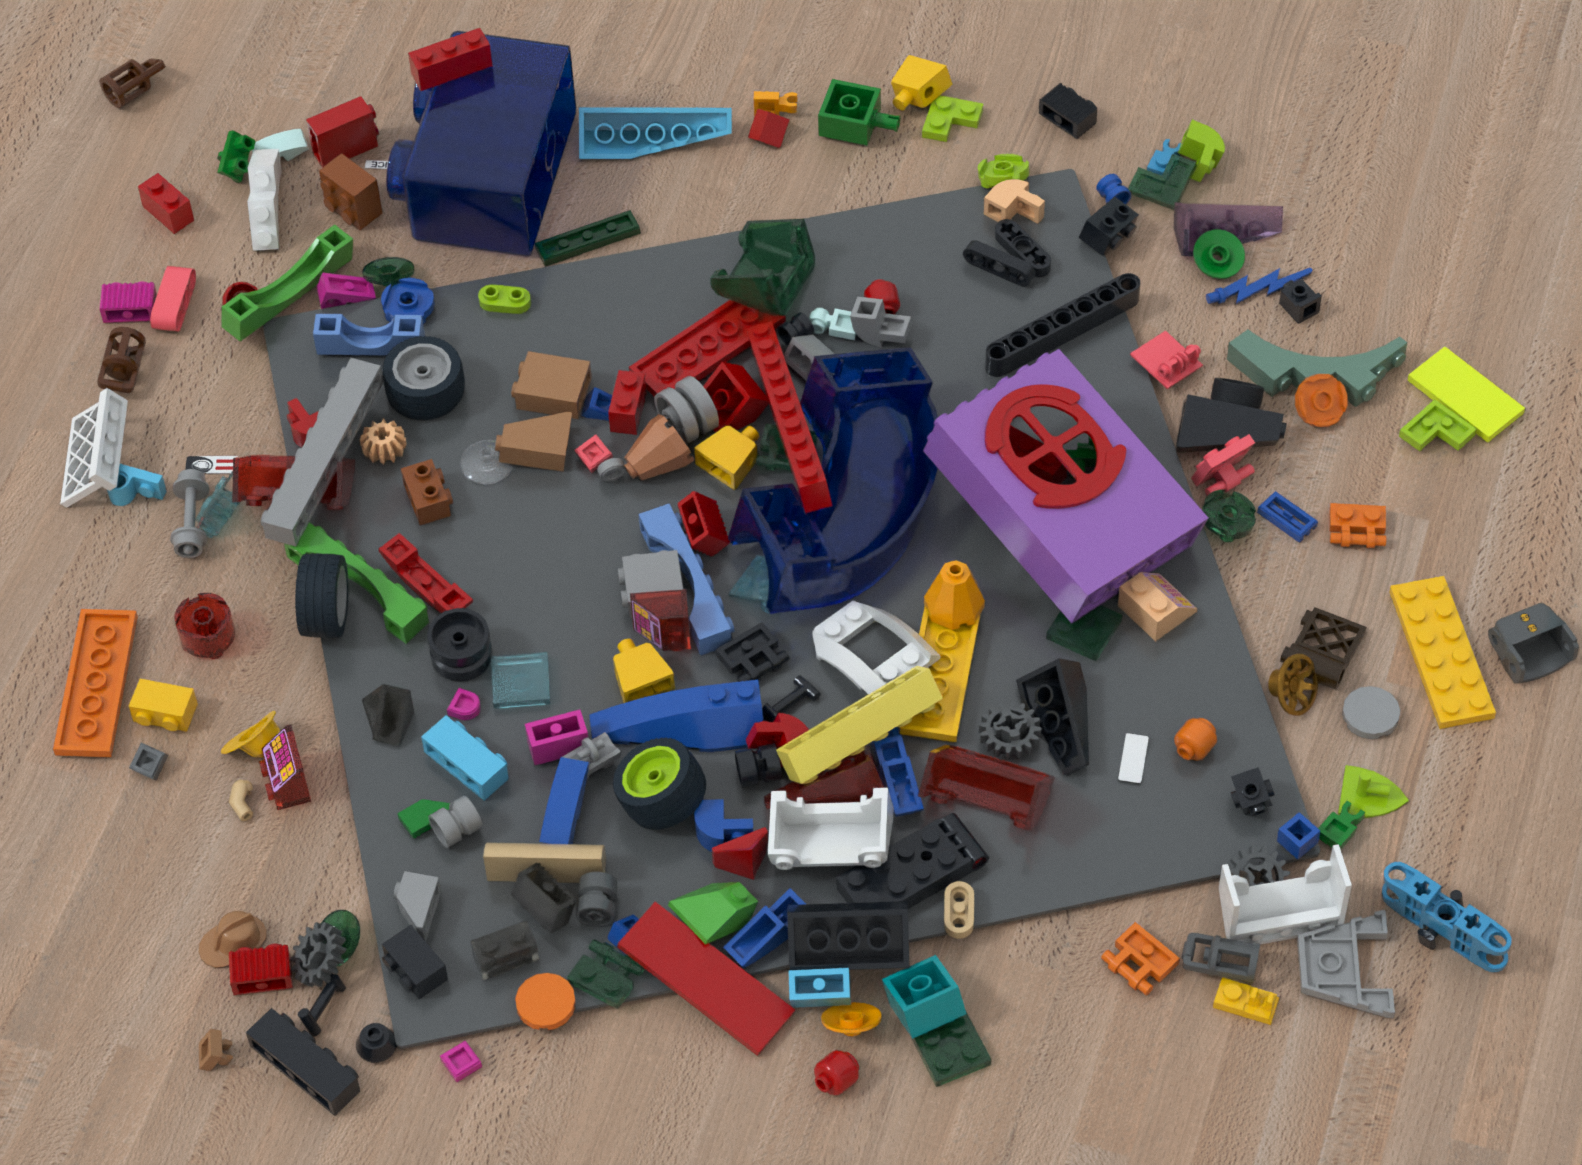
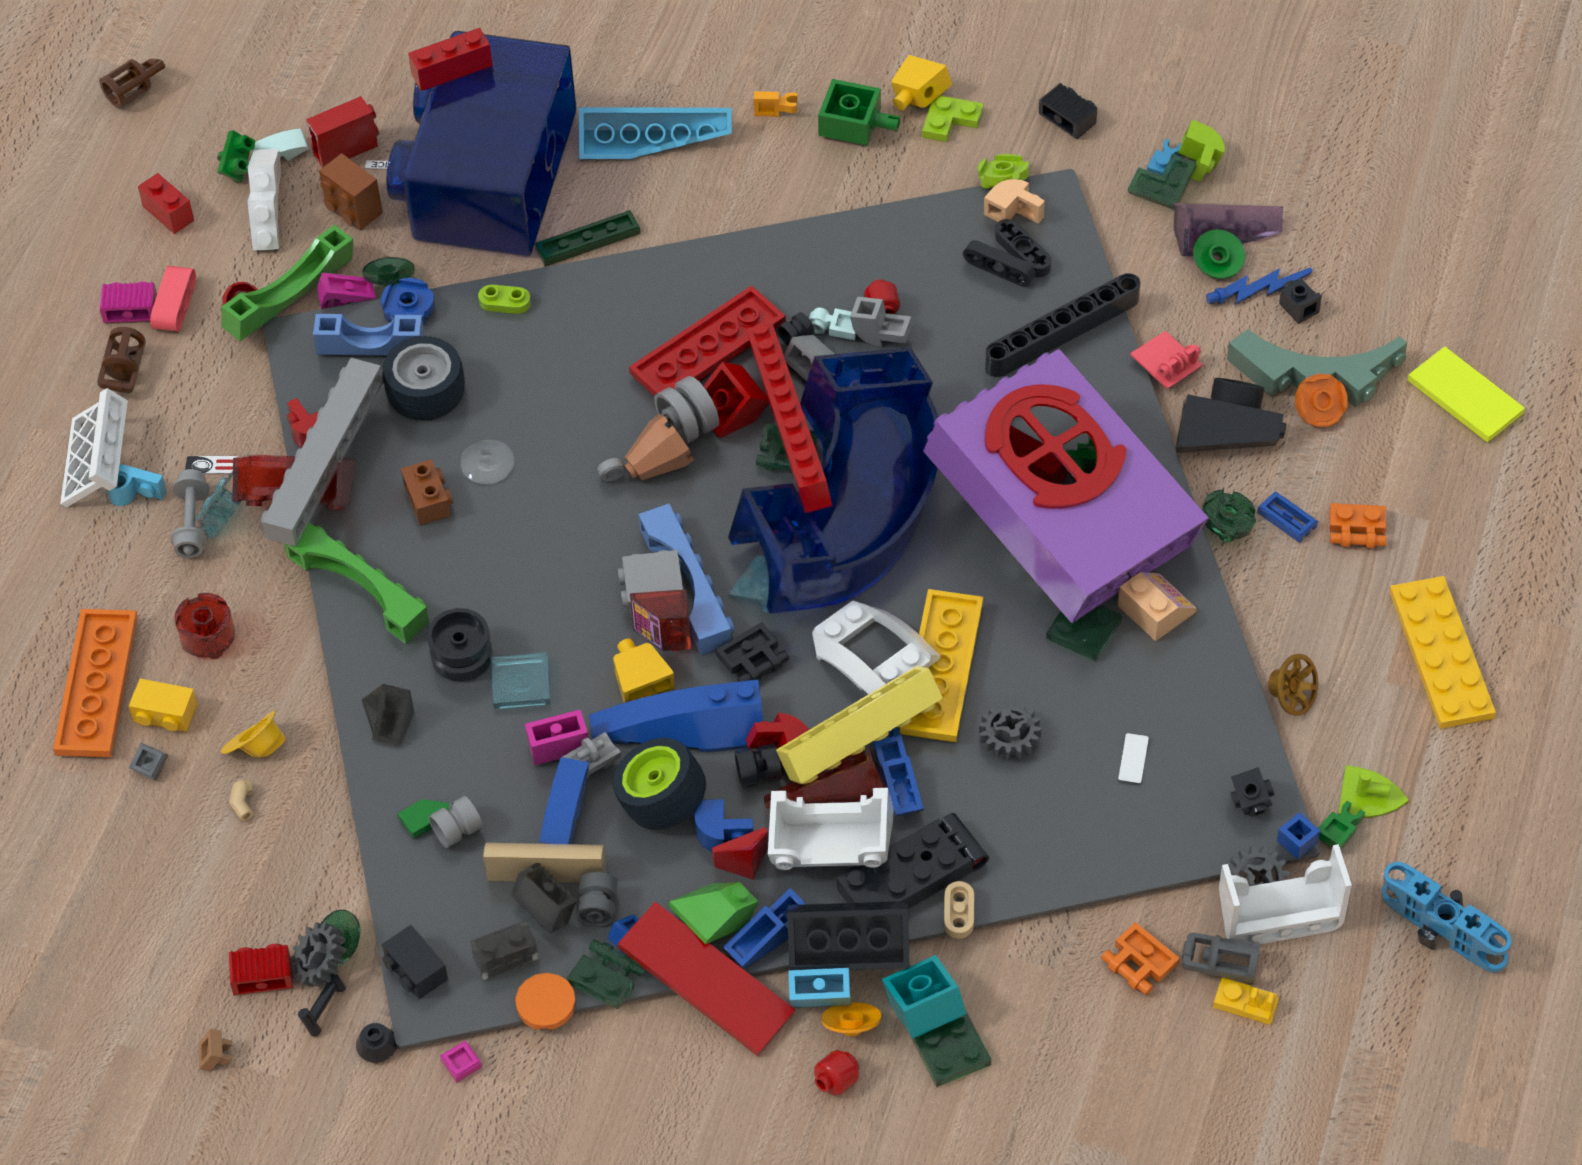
medium nougat piece [198,911,267,968] -> none
black brick [246,1008,360,1116] -> none
clear red slope [259,725,311,810] -> none
black wheel [295,553,349,638] -> none
light nougat gear [360,418,407,465] -> none
red slope [379,533,473,613] -> none
light grey slope [394,871,441,942] -> none
medium azure brick [421,715,509,801] -> none
dark pink tile [447,688,481,720] -> none
medium nougat slope [495,412,572,471] -> none
medium nougat brick [511,351,592,419] -> none
coral tile [574,435,613,473] -> none
blue slope [581,387,612,421] -> none
red brick [608,370,647,435] -> none
red brick [677,491,730,557] -> none
yellow torso [694,426,759,490] -> none
clear green windscreen [710,219,815,316] -> none
red panel [748,109,790,148] -> none
black piece [762,675,821,722] -> none
clear red windscreen [918,745,1055,830] -> none
light orange cone [924,560,985,630] -> none
black wedge [1016,658,1089,776] -> none
black brick [1078,197,1139,256] -> none
blue wheel [1096,173,1131,204] -> none
orange head [1174,718,1217,761] -> none
coral plate [1191,434,1255,498] -> none
dark brown piece [1280,607,1367,689] -> none
light grey wing [1297,910,1395,1018] -> none
light grey tile [1342,686,1400,739] -> none
lime plate [1399,399,1477,451] -> none
dark grey piece [1488,603,1579,684] -> none

